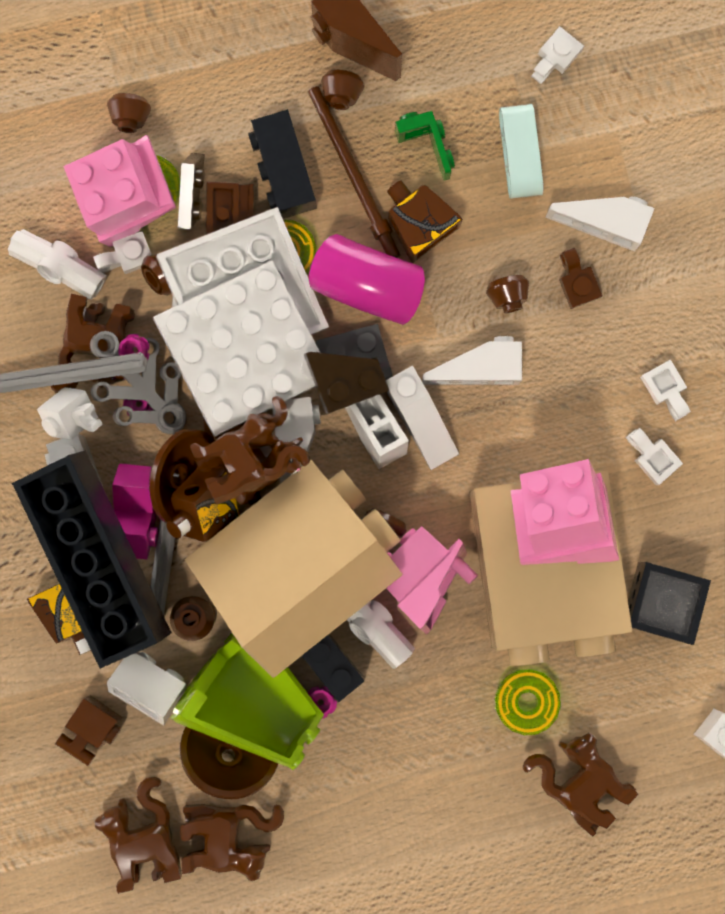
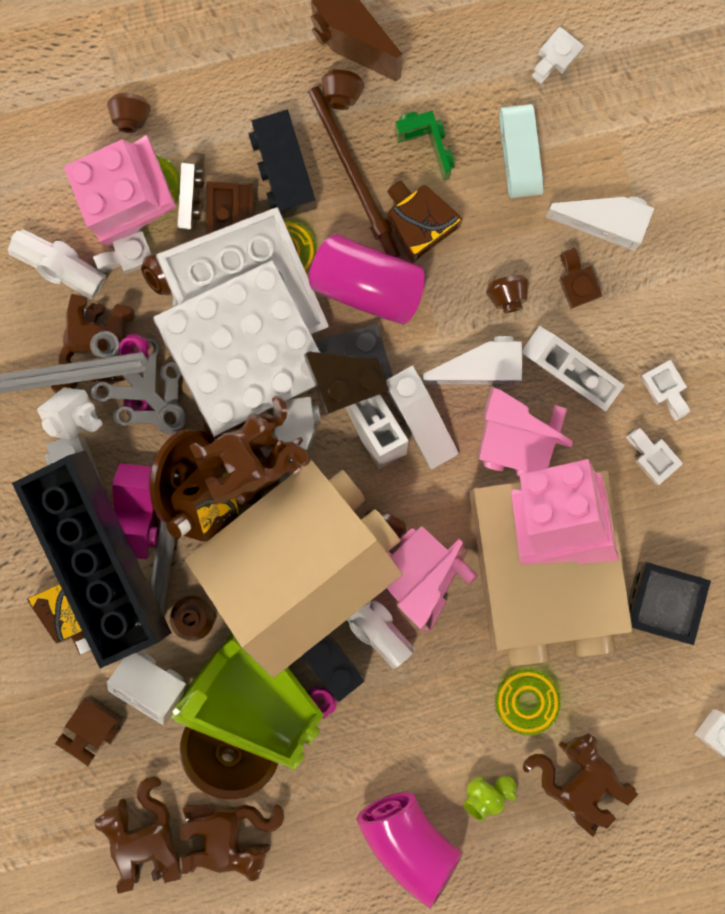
none -> dark pink brick [356,792,463,909]
none -> lime animal [463,776,517,822]
none -> bright pink piece [477,386,573,476]
none -> white slope [522,326,625,412]

